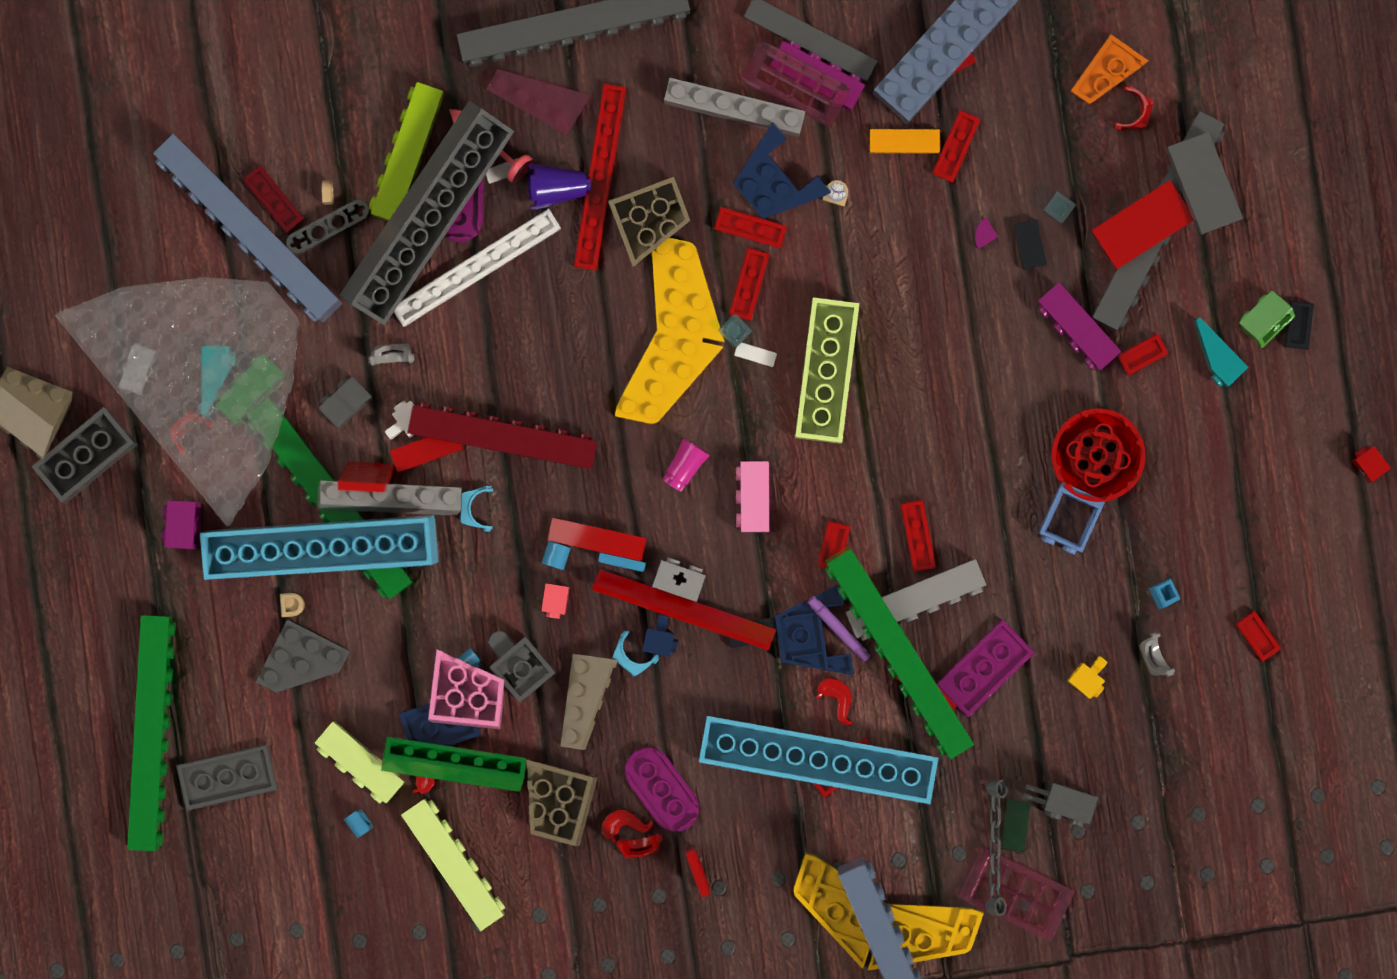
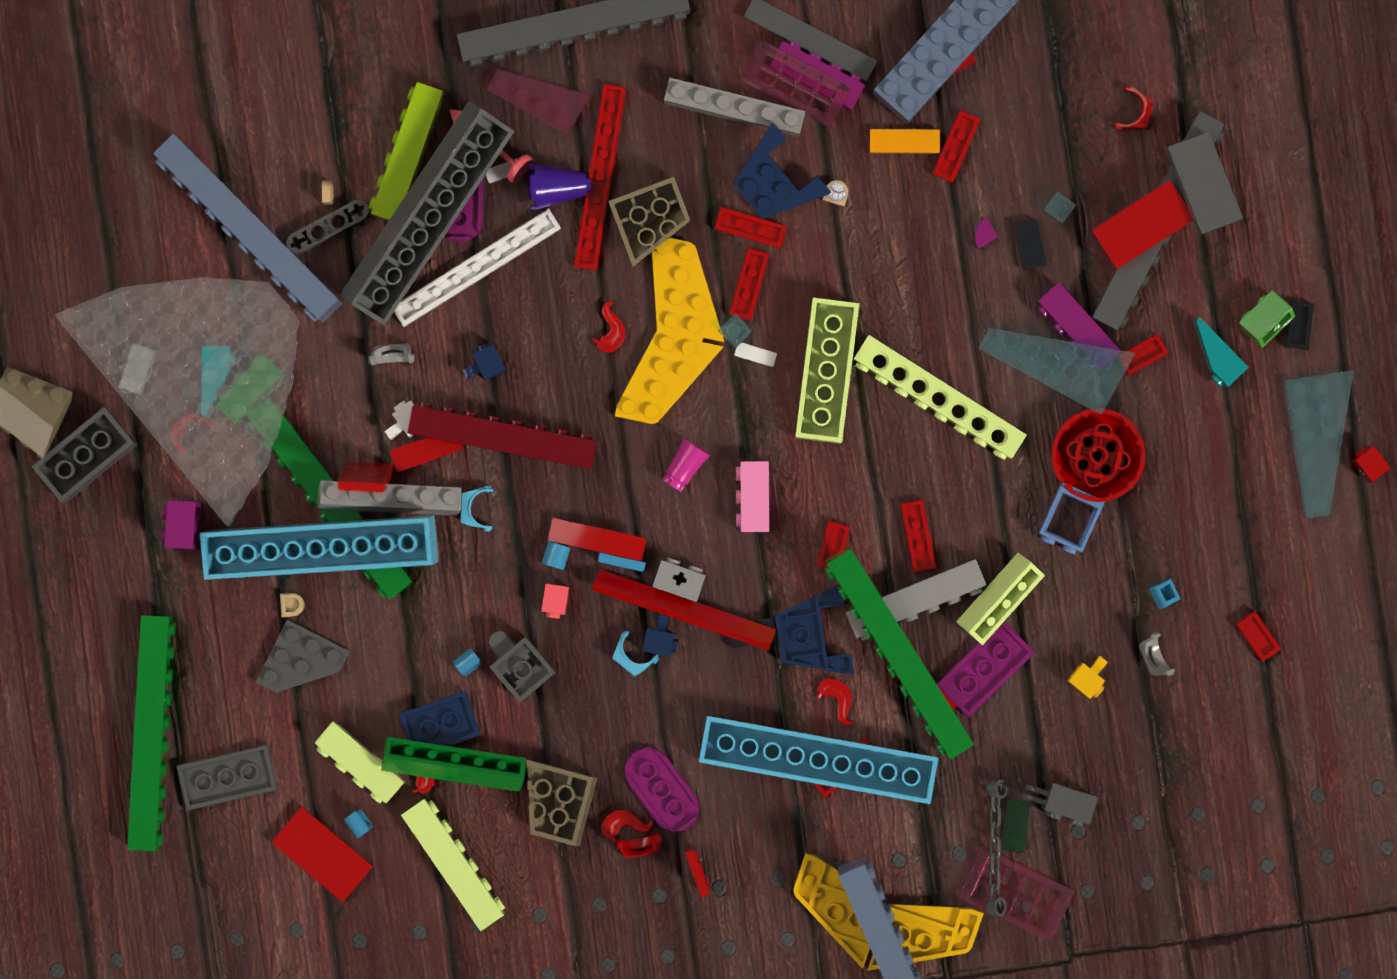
dark red tile [242,165,305,233] -> none
dark grey brick [319,376,373,429] -> none
bright pink wedge [428,650,504,729] -> none
dark tan wing [561,654,618,750] -> none
medium lavender piece [807,596,871,661] -> none
orange wing [1070,34,1149,105] -> none
none -> red tile [271,806,373,902]
none -> dark blue brick [462,343,507,381]
none -> red piece [592,301,626,353]
none -> yellowish green brick [853,335,1027,460]
none -> yellowish green brick [956,553,1045,645]
none -> clear light blue wing [978,328,1136,415]
none -> clear light blue wing [1284,370,1354,519]

